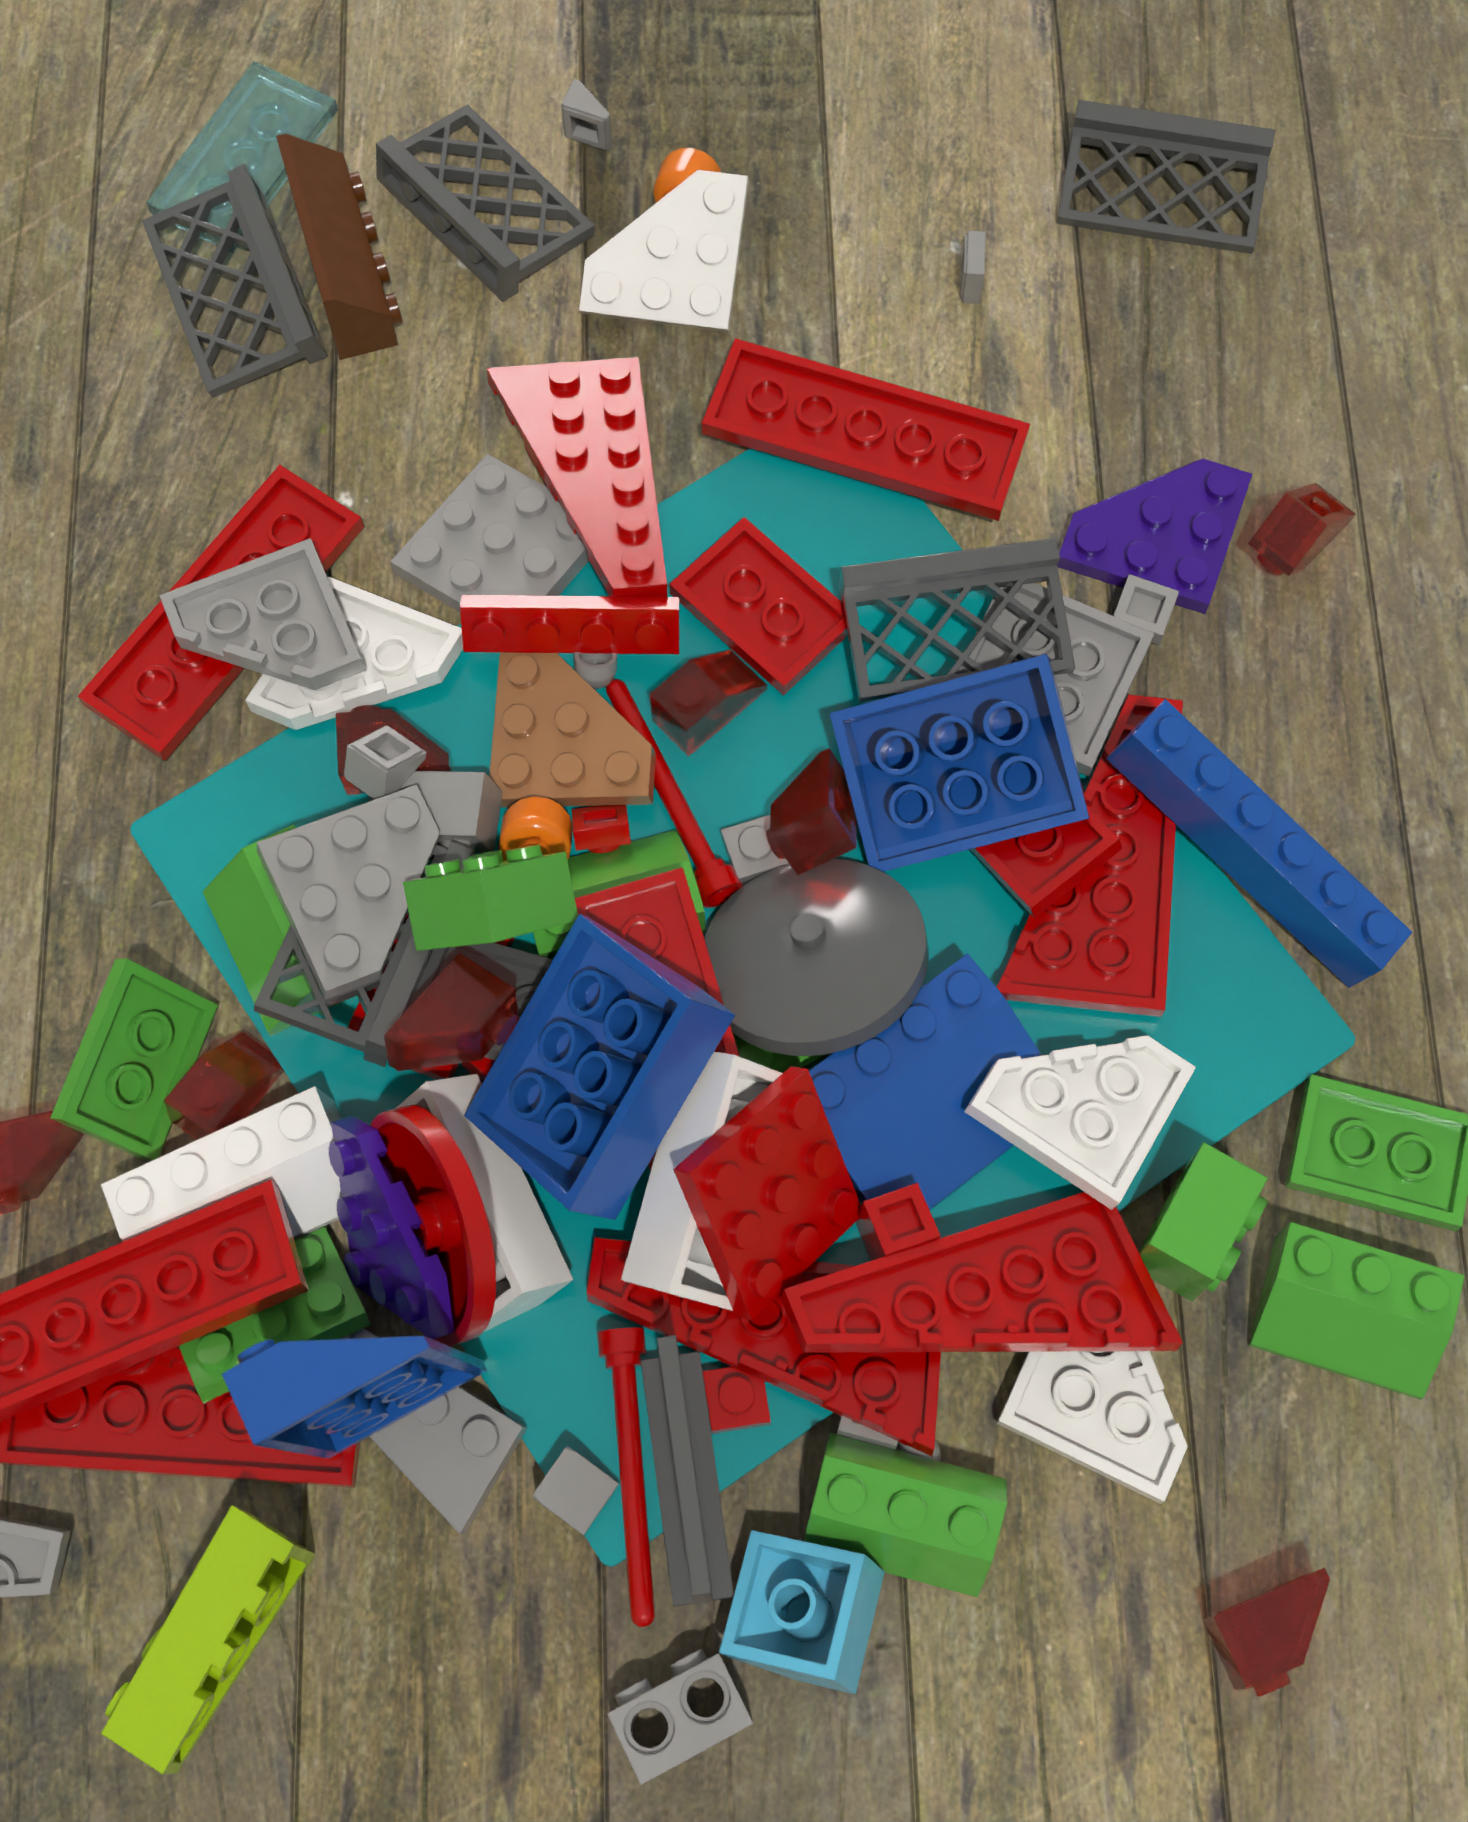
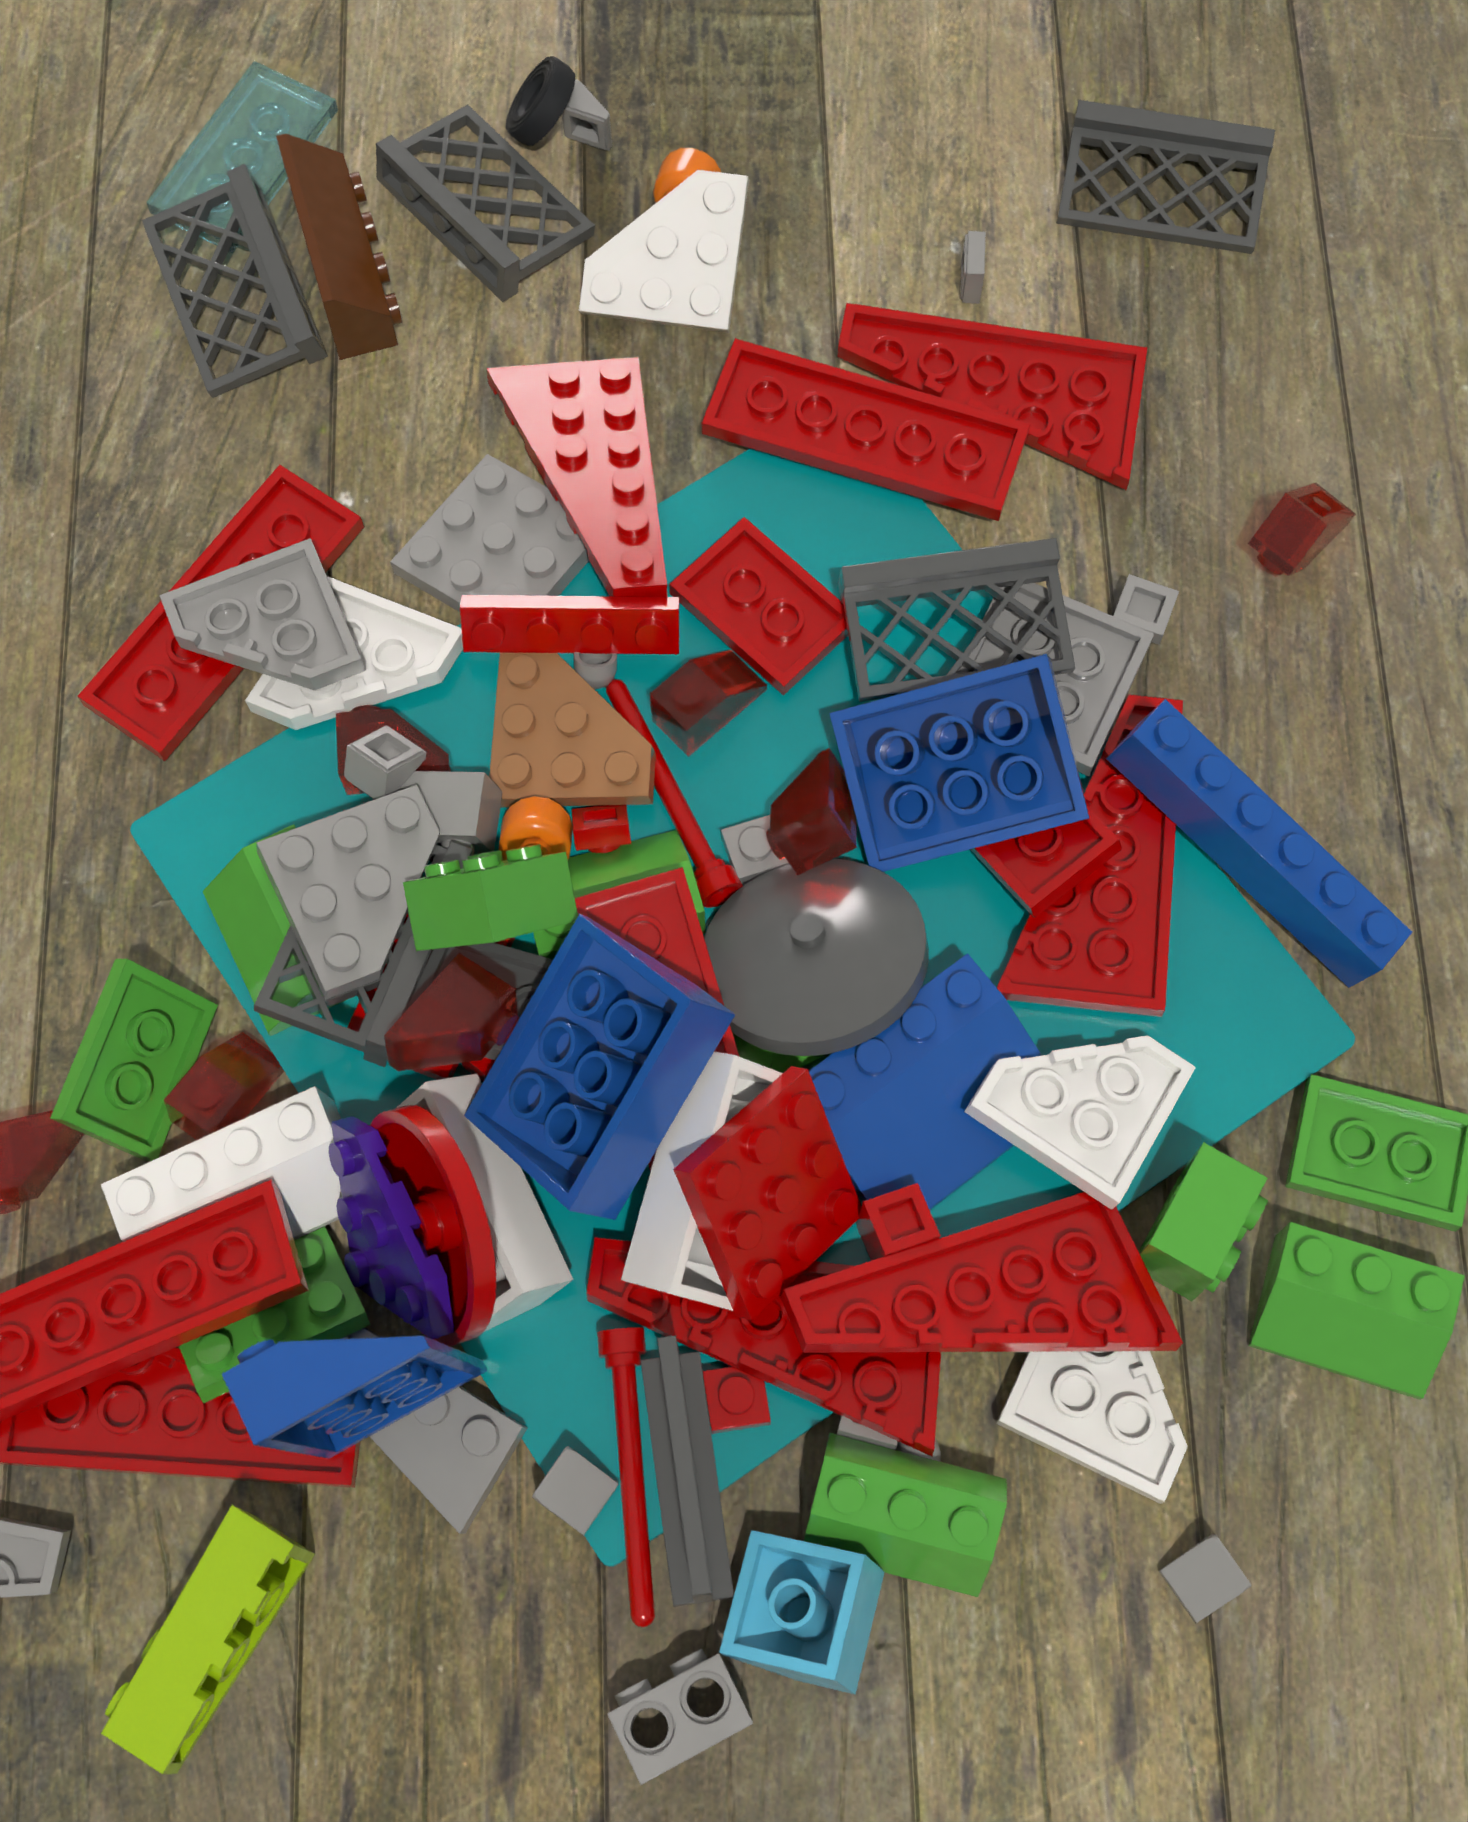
dark purple plate [1057,458,1252,614] -> none
clear red slope [1203,1568,1330,1697] -> none
none -> black tyre [505,56,575,146]
none -> red wing [837,303,1148,490]
none -> light grey slope [1159,1534,1251,1623]

